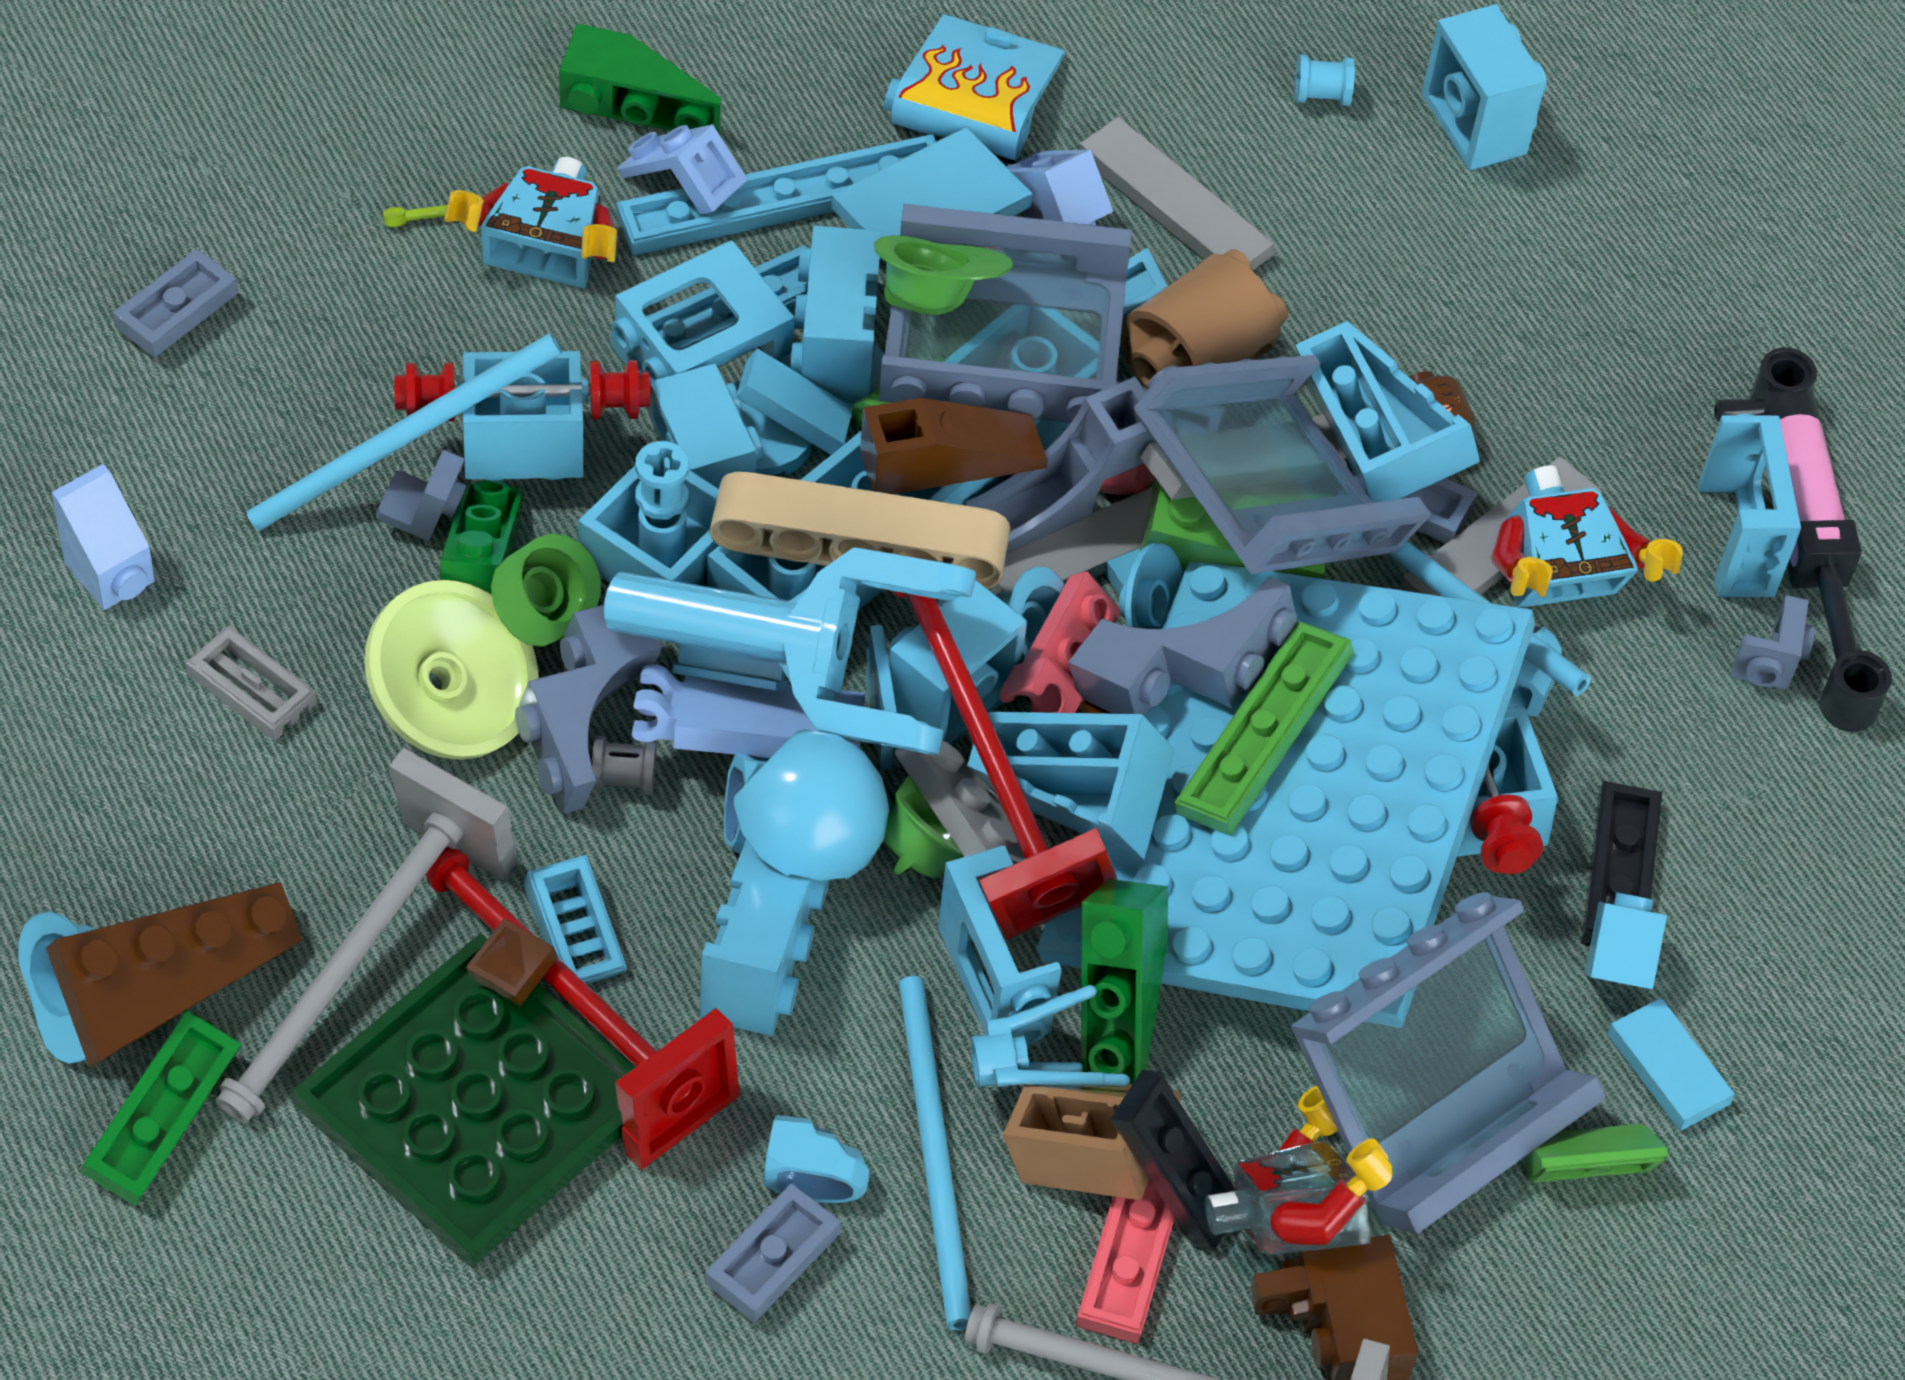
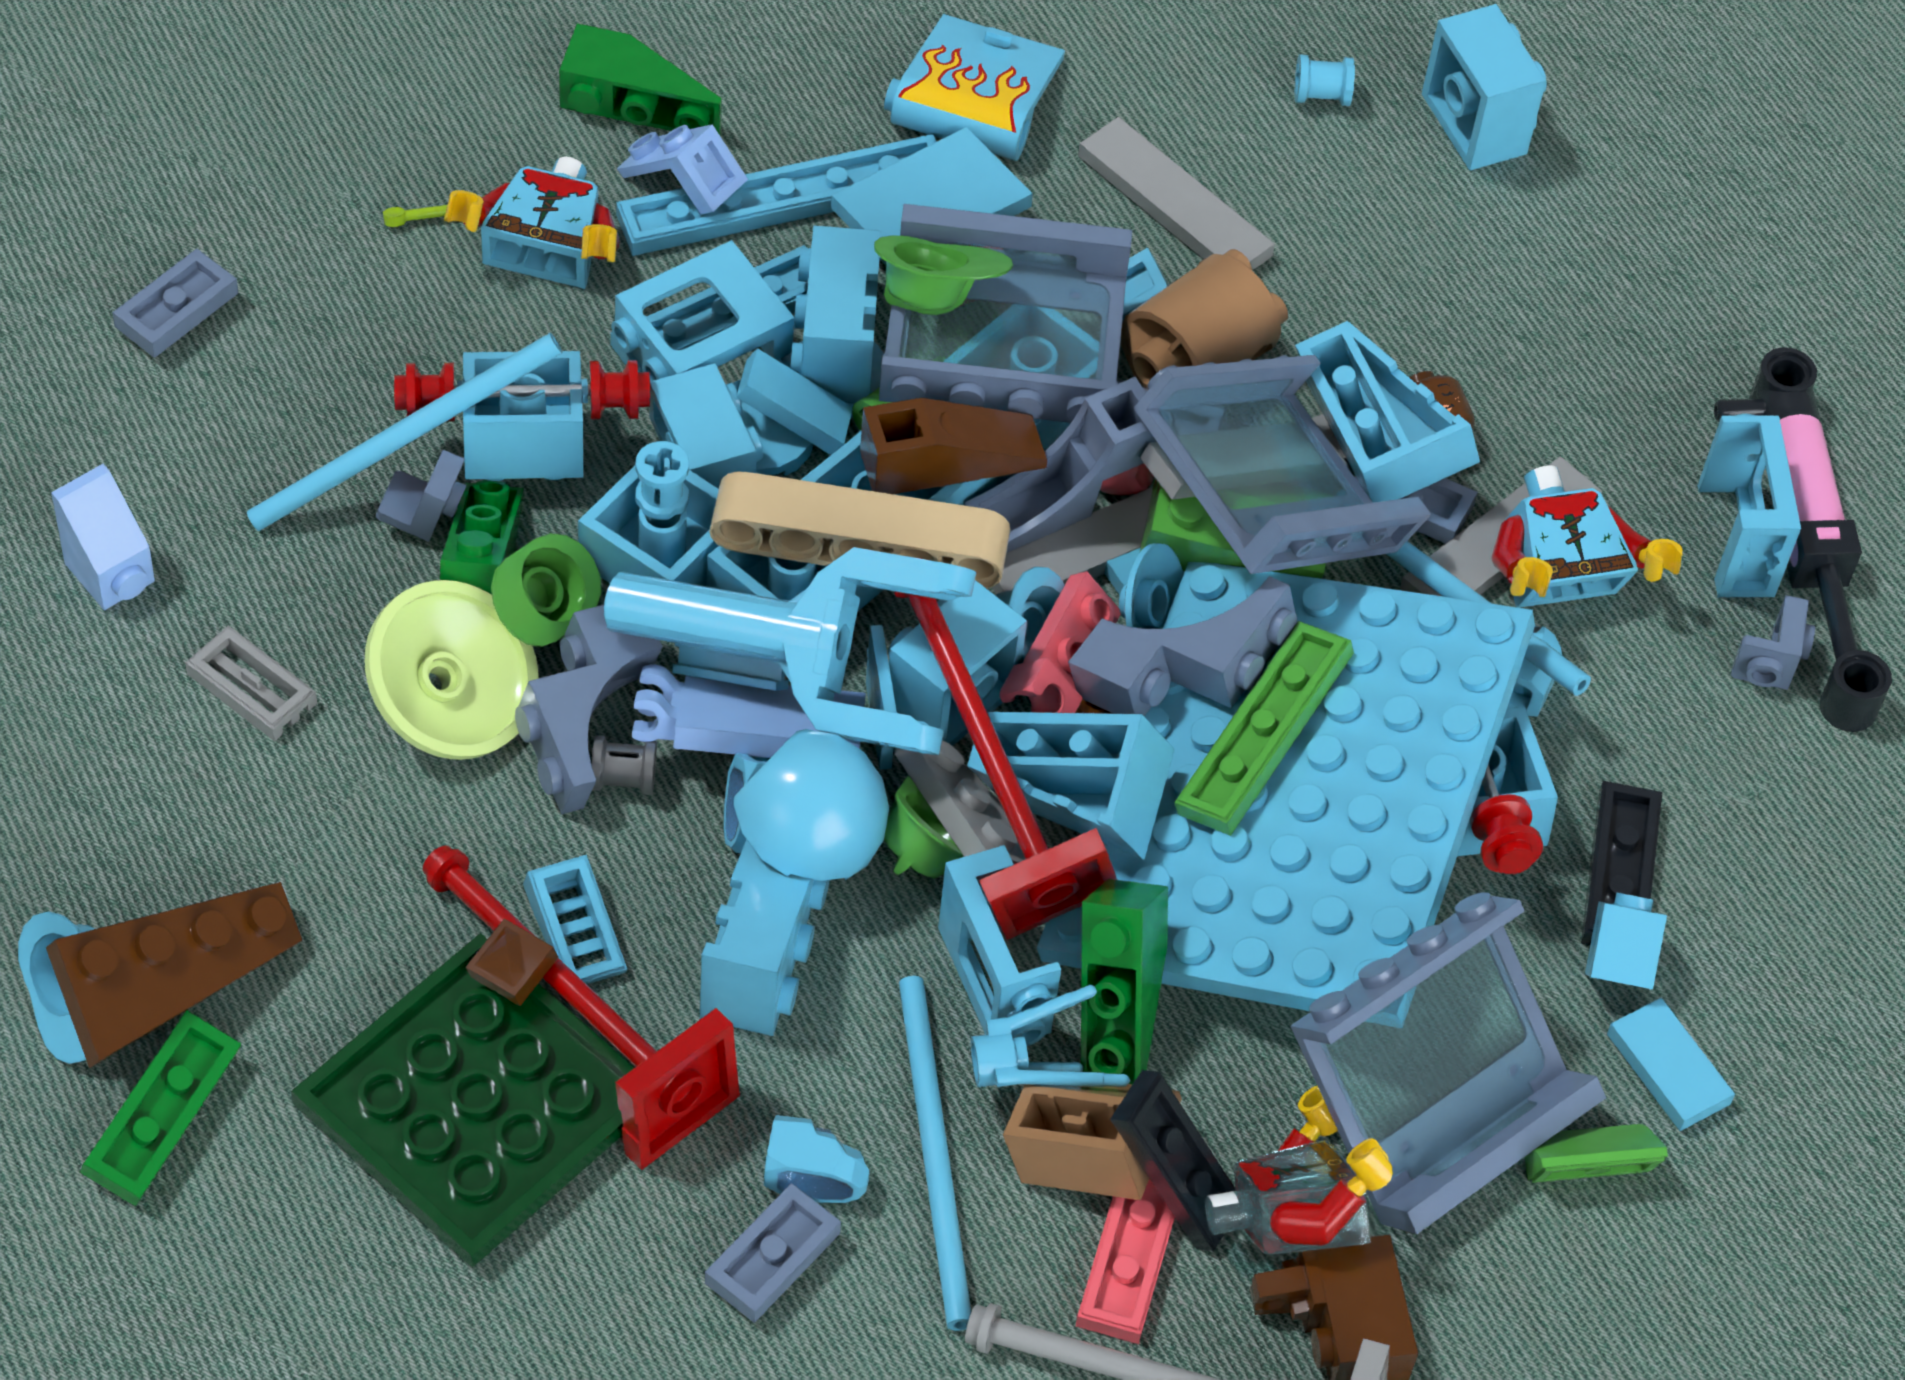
light grey tile [215,747,519,1123] -> none
light blue slope [1006,150,1113,226] -> none

